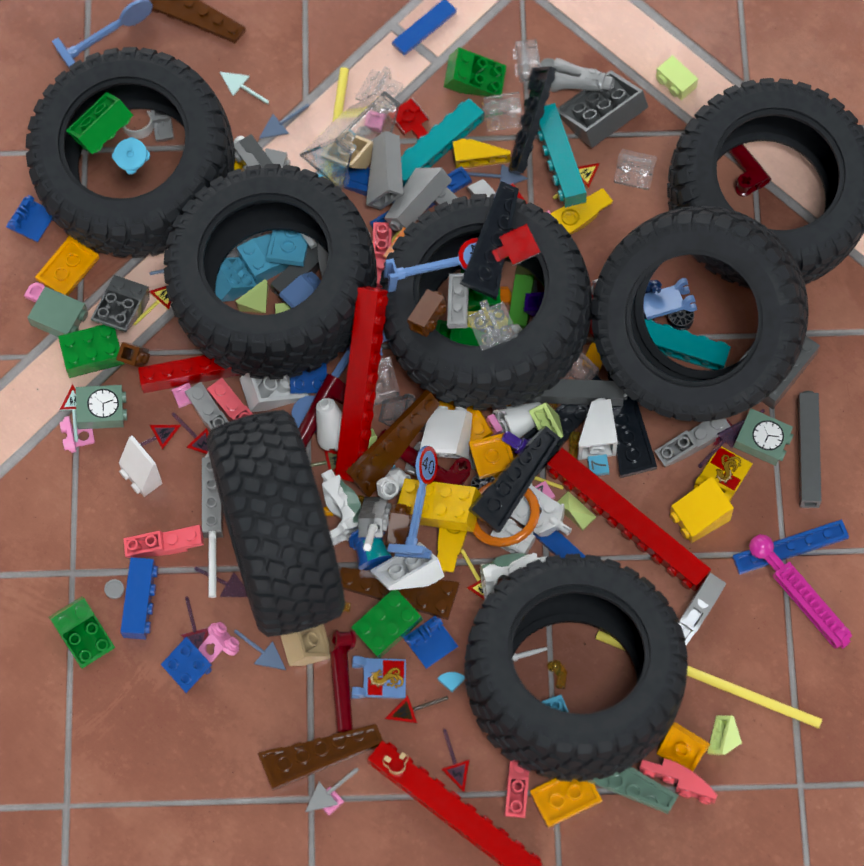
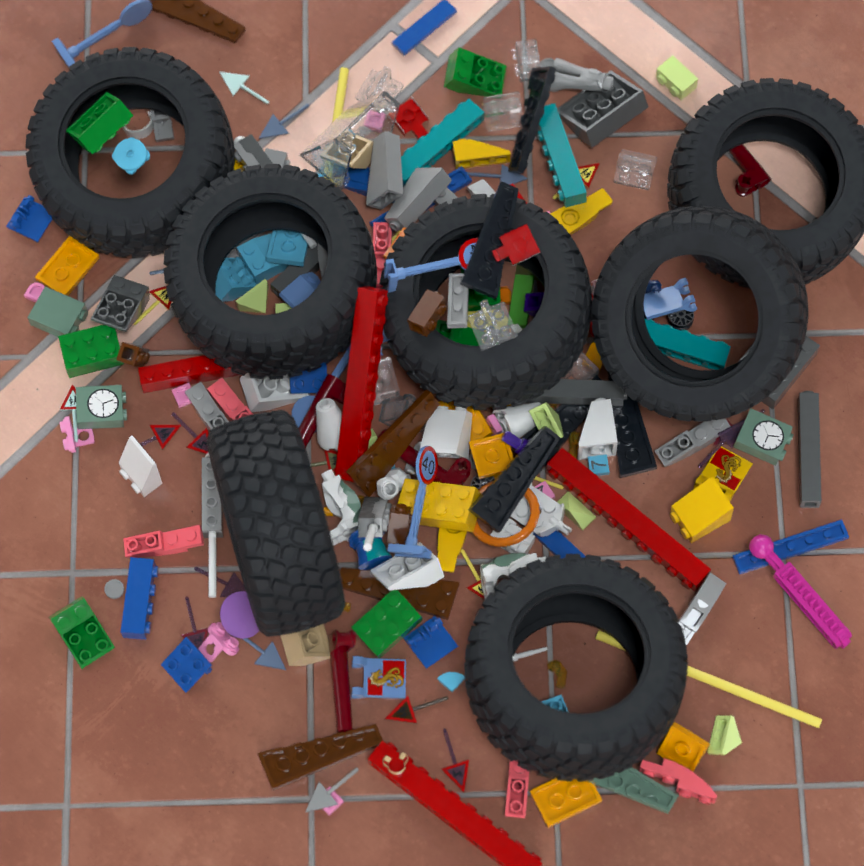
none -> medium lavender shield [220,591,259,639]

